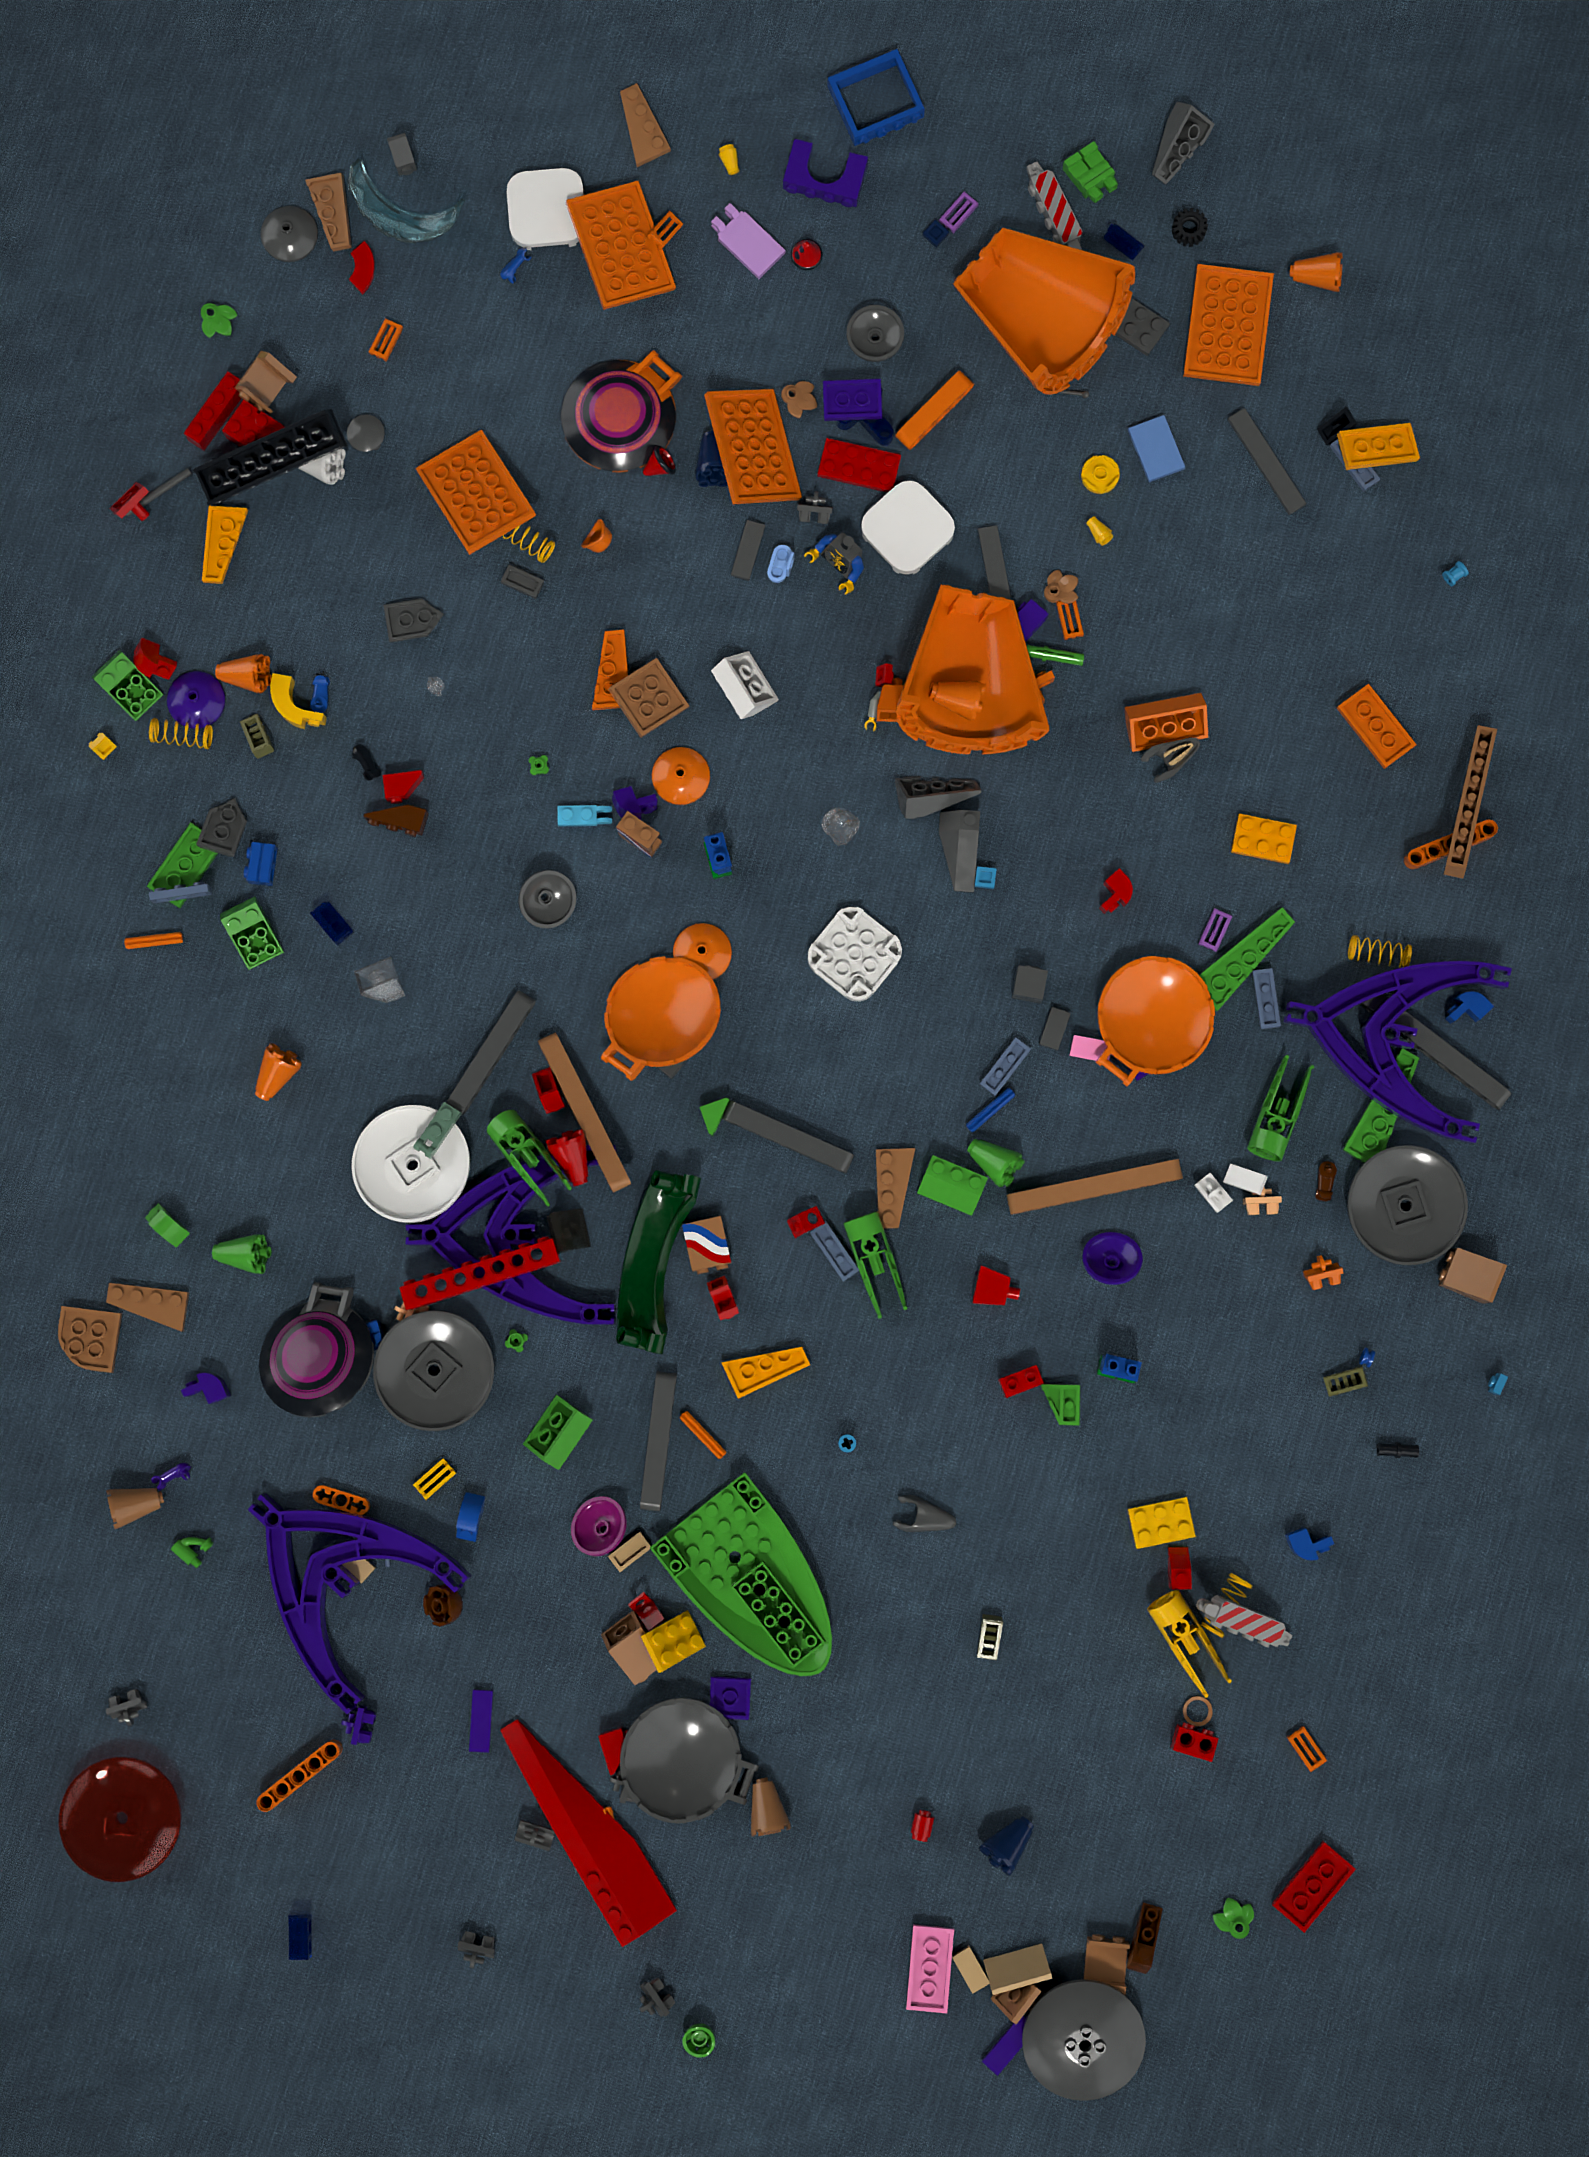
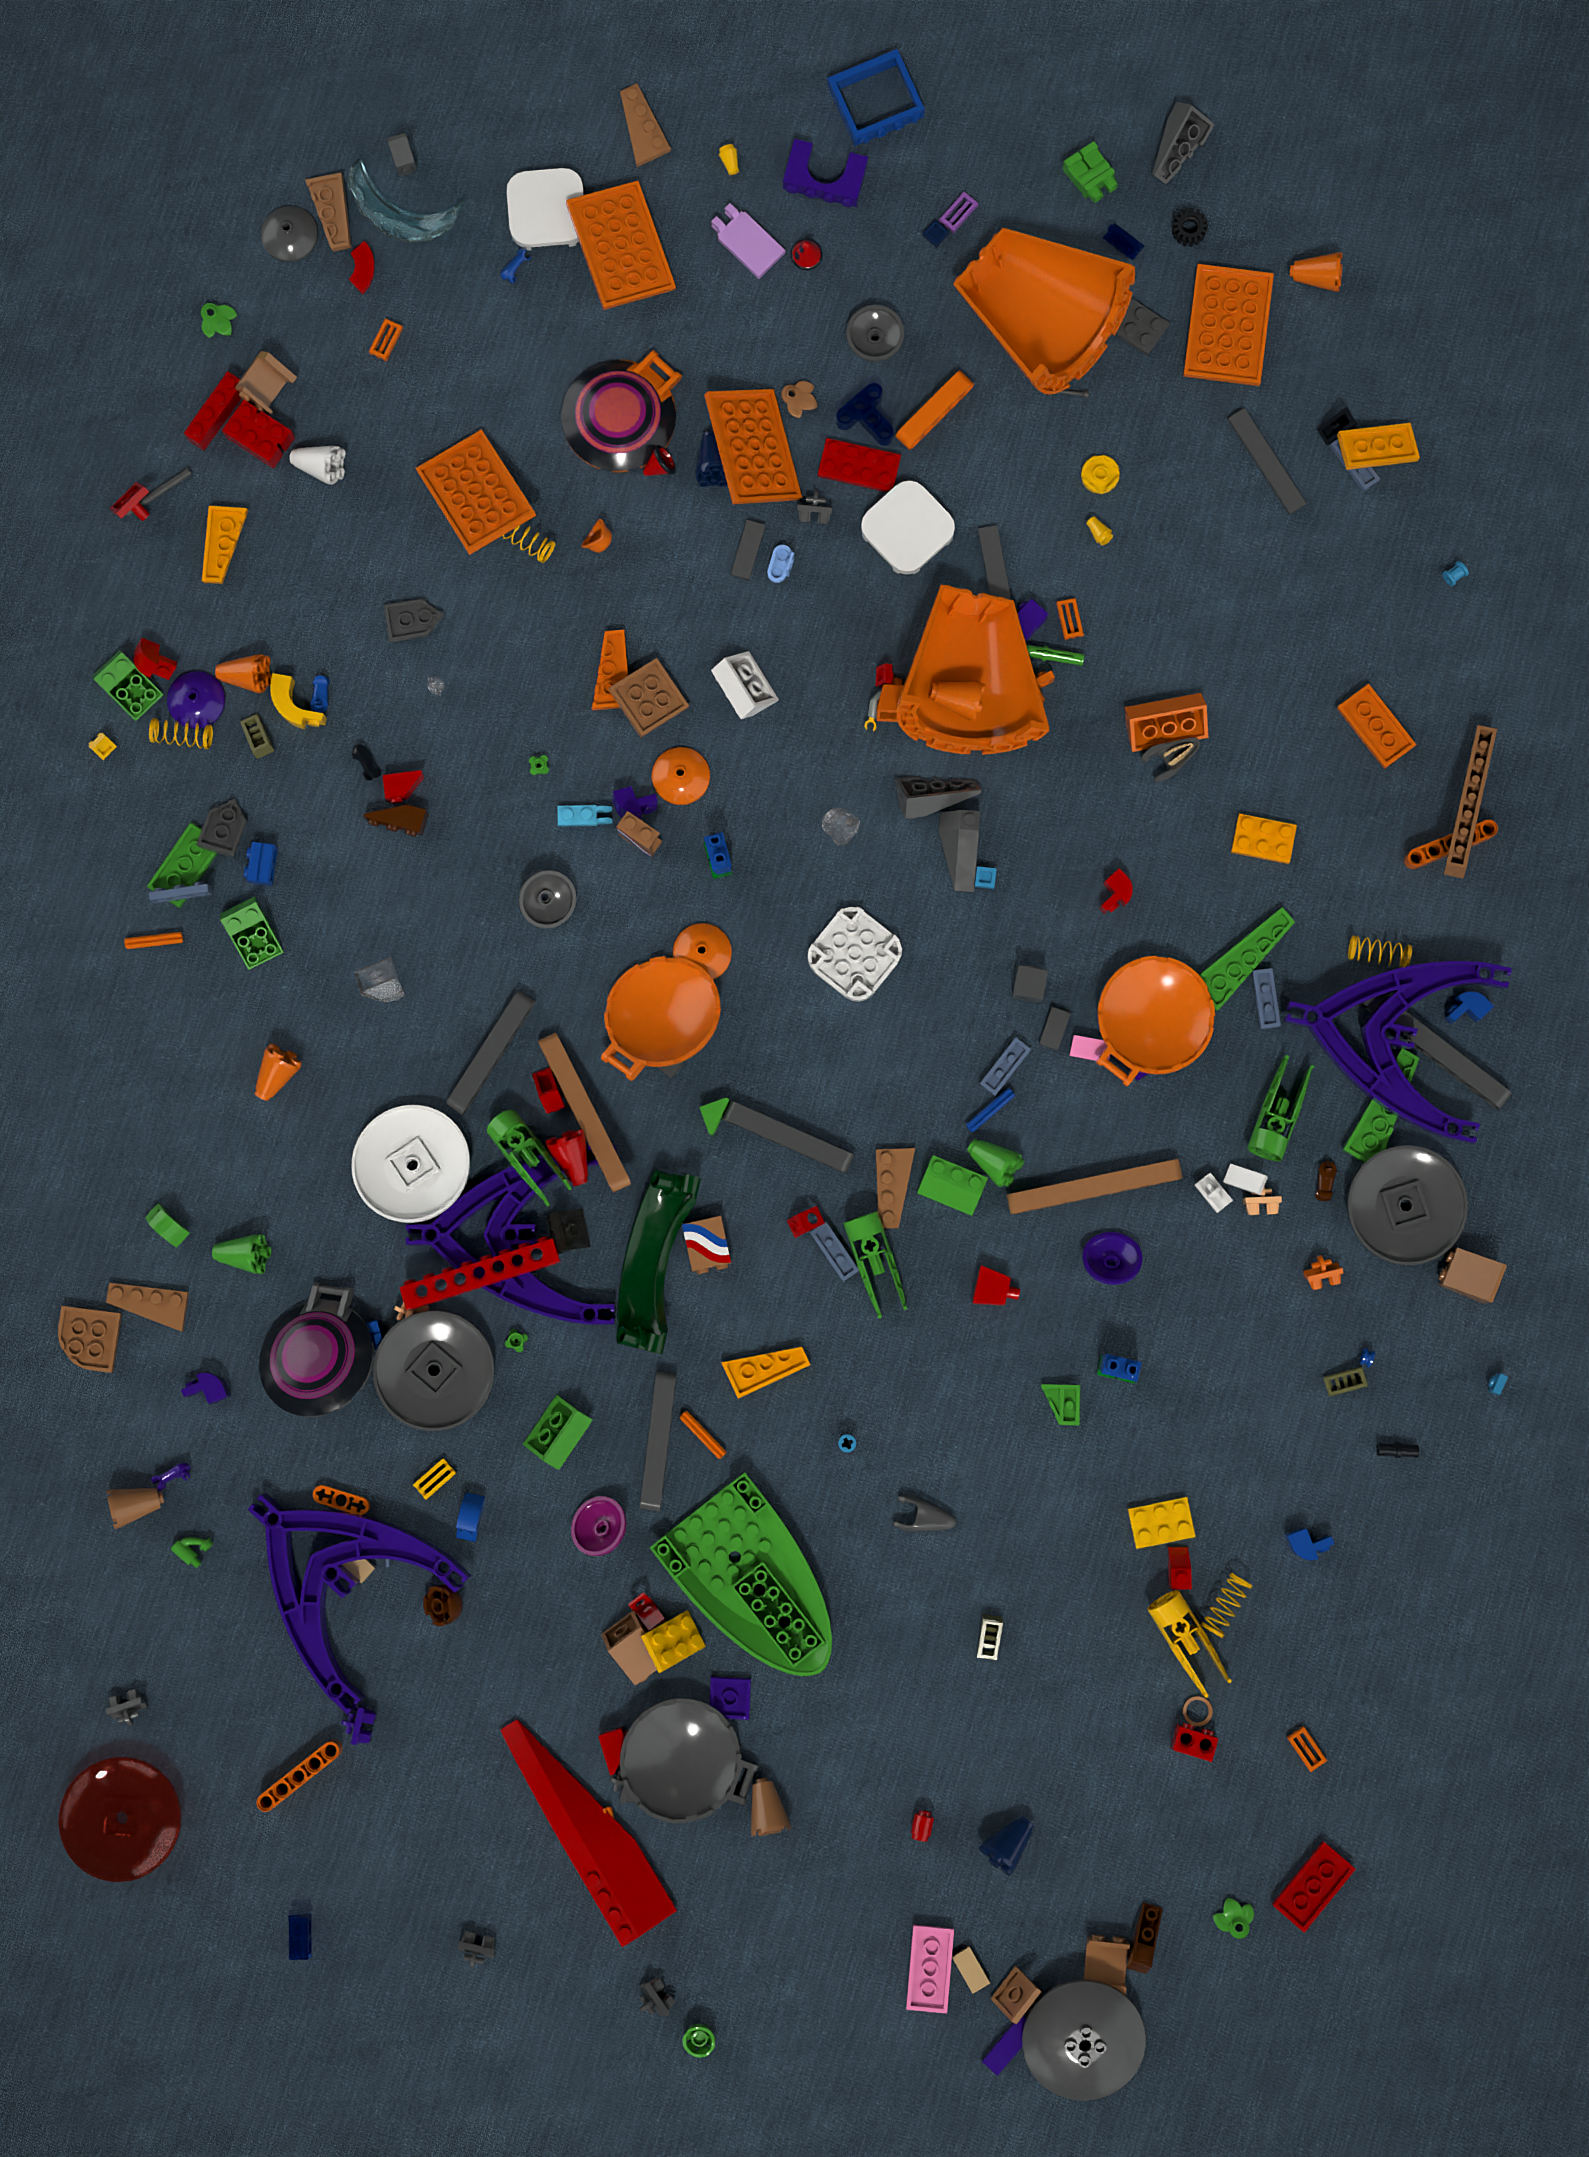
black tile [192,409,348,506] -> none
clear blue hinge [310,901,354,946] -> none
dark grey dish [347,414,385,452] -> none
sand green plate [413,1102,462,1159] -> none
dark purple tile [469,1689,494,1753] -> none
dark grey tile [501,565,544,599] -> none
dark grey hips [514,1820,555,1851] -> none
tan tile [608,1532,651,1572] -> none
orange tile [647,210,683,250] -> none
red brick [707,1276,739,1321] -> none
torso [804,532,864,595] -> none
dark purple plate [823,379,882,421] -> none
tan tile [983,1944,1052,1995] -> none
red brick [998,1365,1044,1398] -> none
light grey hinge [1027,162,1083,250] -> none
medium nougat plate [1044,570,1078,604] -> none
medium blue tile [1128,415,1185,482] -> none
light grey hinge [1196,1595,1292,1647] -> none
medium lavender tile [1198,908,1232,952] -> none

